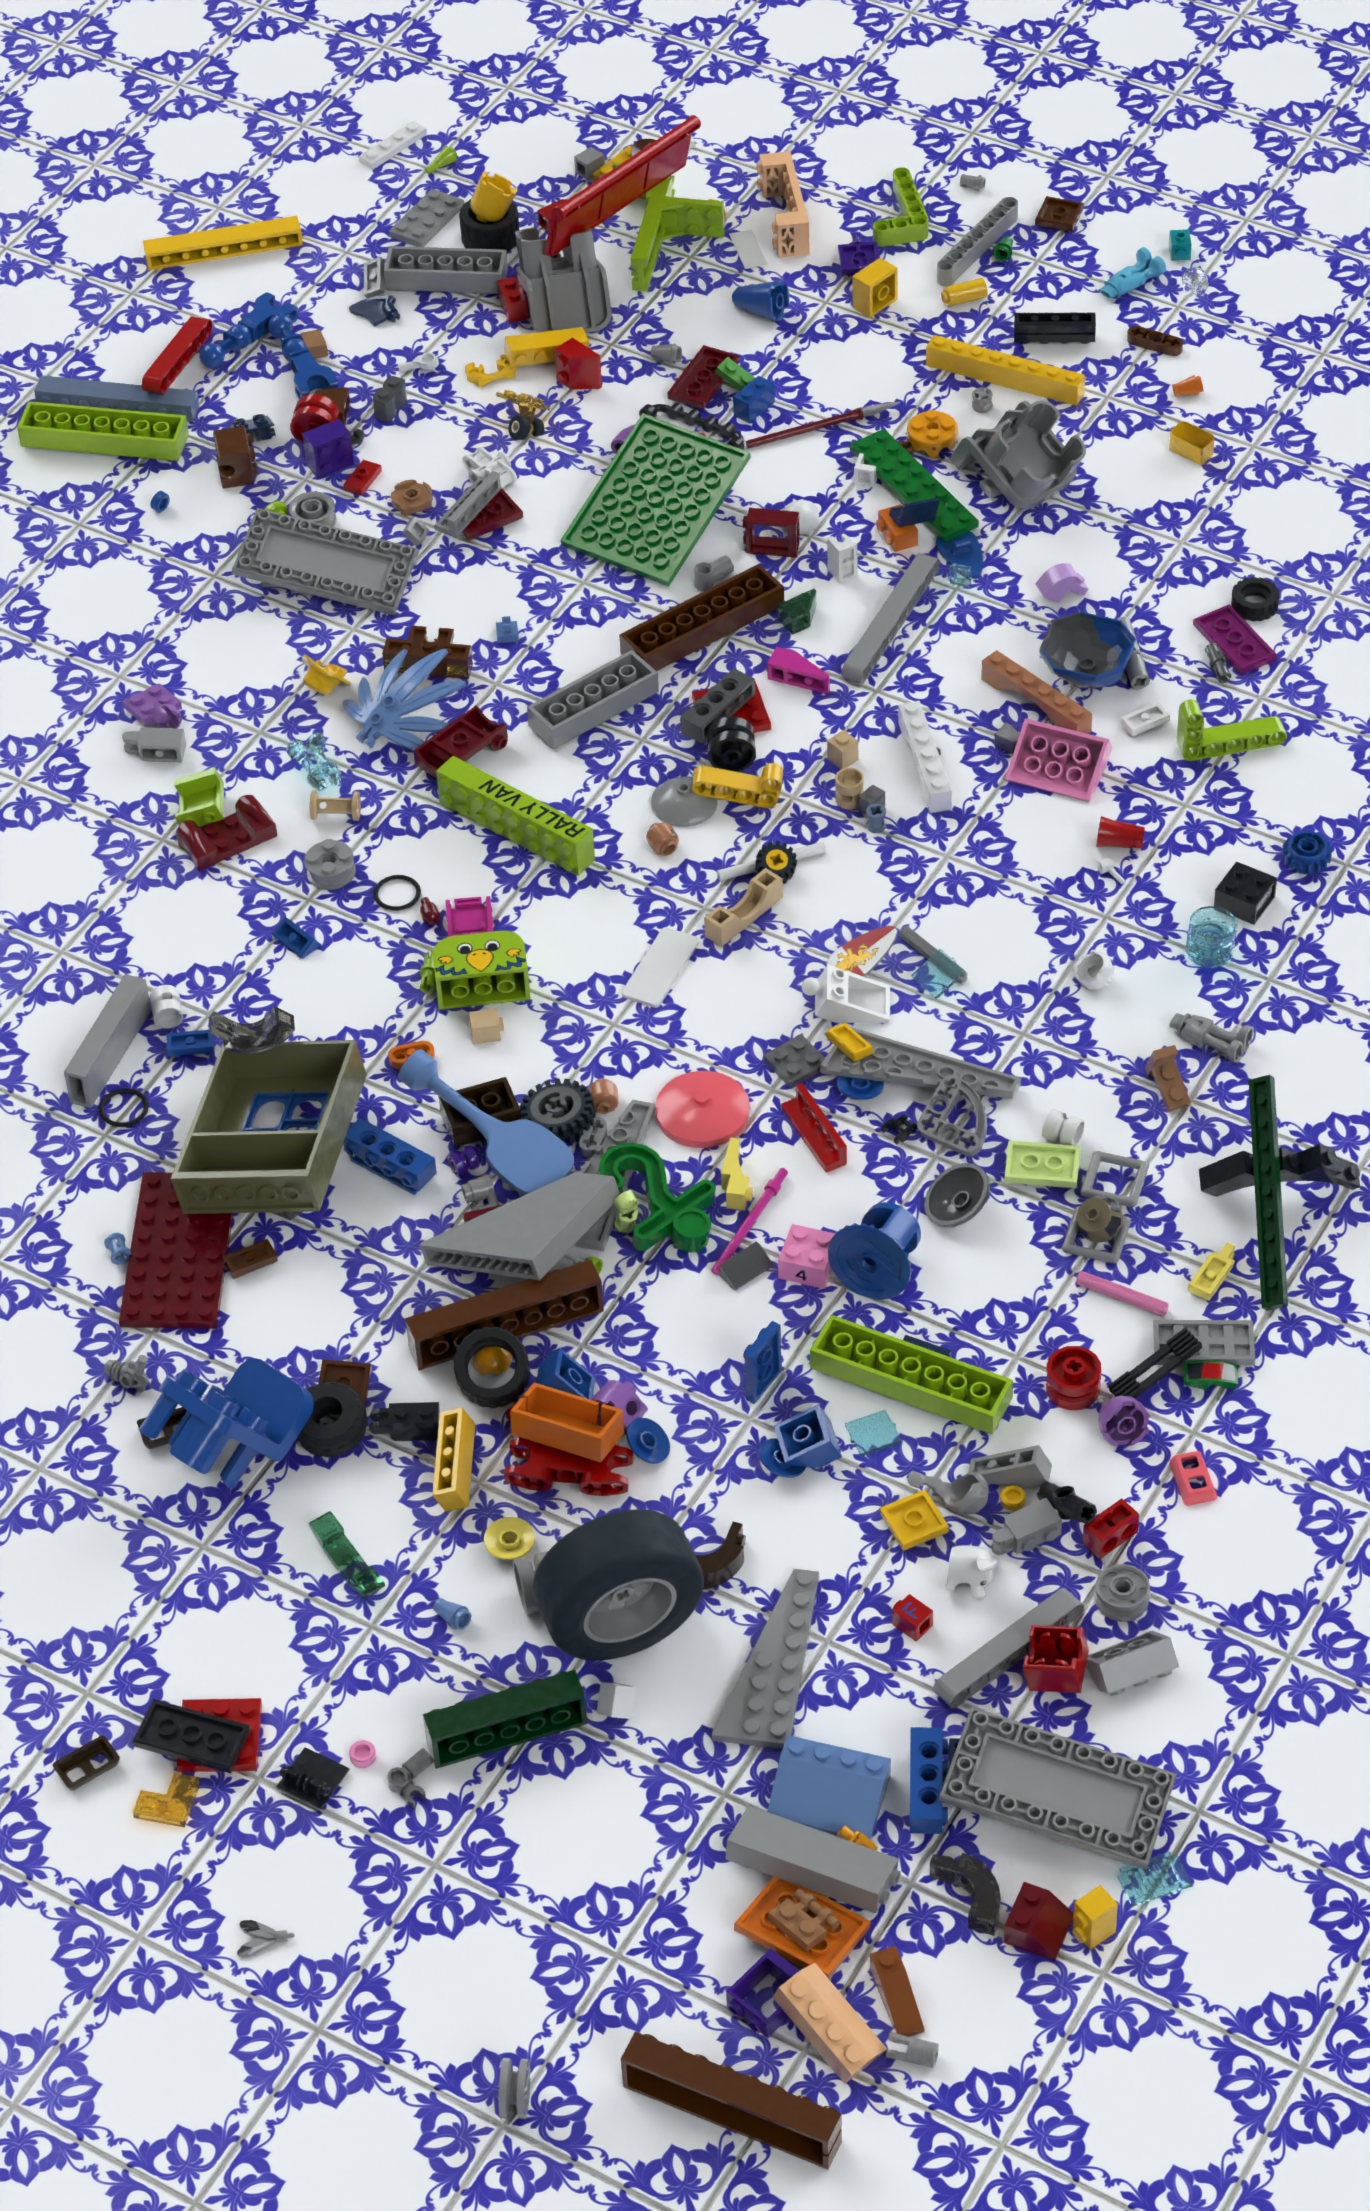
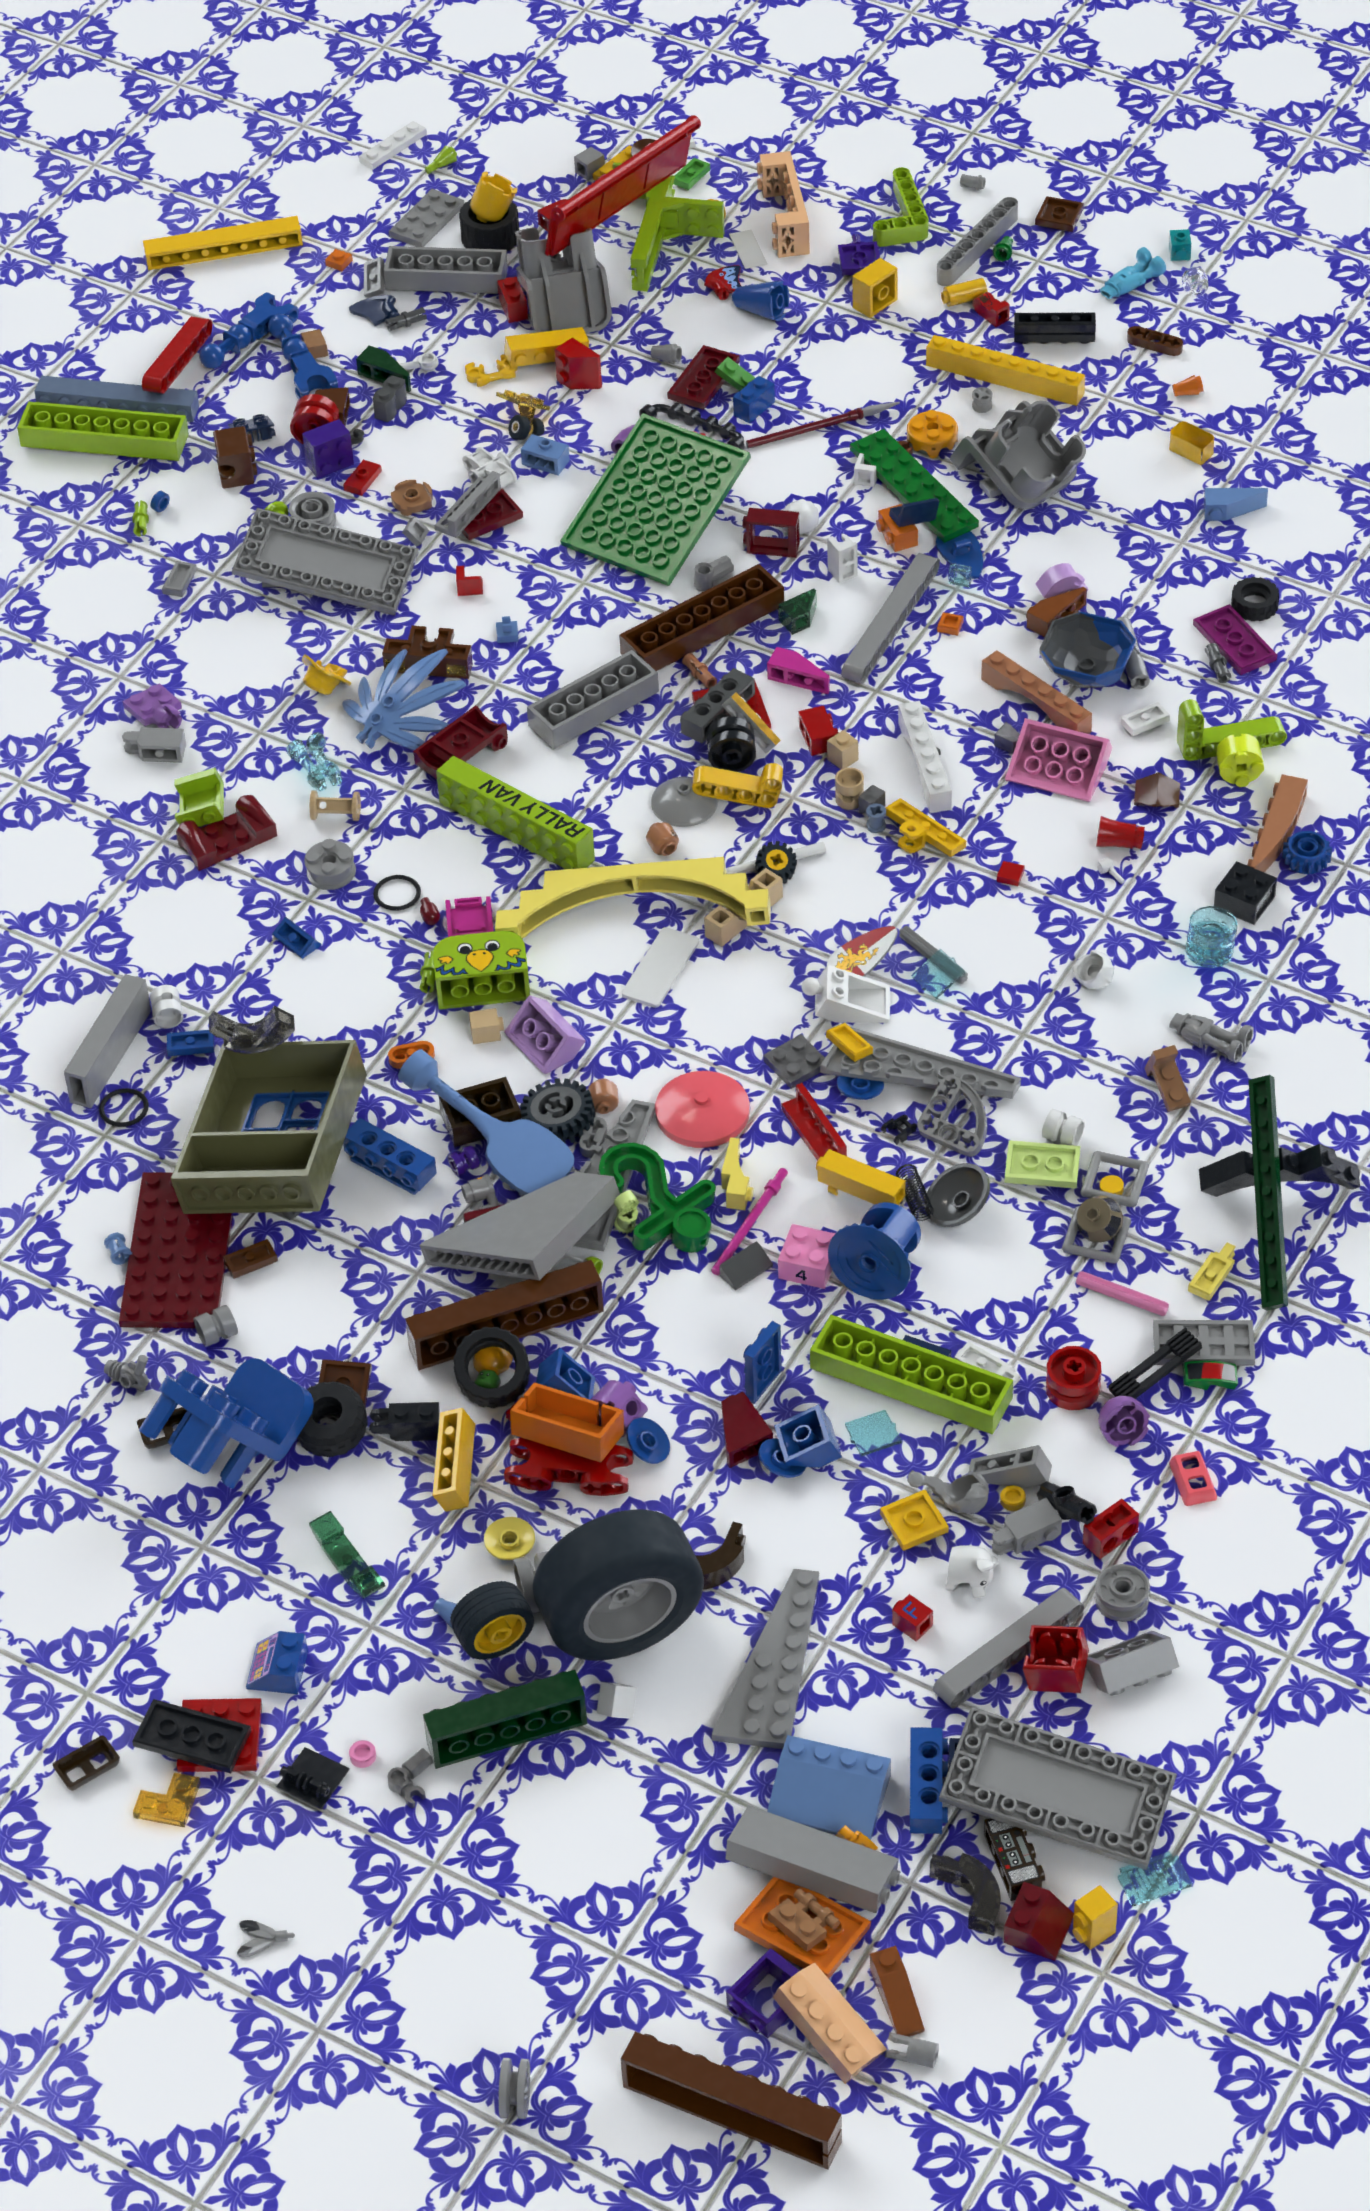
none -> lime pin [132,500,149,537]
none -> light grey tile [162,561,197,597]
none -> light grey wheel [194,1305,238,1347]
none -> blue slope [246,1631,308,1695]
none -> orange plate [325,249,353,271]
none -> dark green slope [356,345,411,392]
none -> dark grey pin [385,307,427,332]
none -> black wheel [450,1581,534,1660]
none -> red panel [456,566,483,596]
none -> bright green piece [474,1370,501,1389]
none -> light yellow arch [495,857,771,939]
none -> lavender slope [504,995,586,1074]
none -> medium blue brick [521,434,570,476]
none -> bright green plate [673,158,710,190]
none -> nougat pin [682,653,717,689]
none -> red arm [704,265,742,300]
none -> plate [721,692,781,753]
none -> dark red slope [721,1391,773,1468]
none -> red brick [798,705,839,756]
none -> yellow brick [816,1149,905,1205]
none -> yellow plate [885,798,967,857]
none -> black piece [896,1164,934,1222]
none -> orange tile [937,612,964,636]
none -> white hinge [954,1341,1021,1387]
none -> red leg [973,292,1010,327]
none -> brick [984,1818,1045,1901]
none -> red tile [997,861,1025,886]
none -> dark orange slope [1026,587,1087,637]
none -> yellow tile [1100,1175,1124,1195]
none -> slope [1134,772,1180,808]
none -> medium blue slope [1204,488,1268,521]
none -> neon yellow brick [1216,734,1264,787]
none -> nougat slope [1247,774,1308,872]

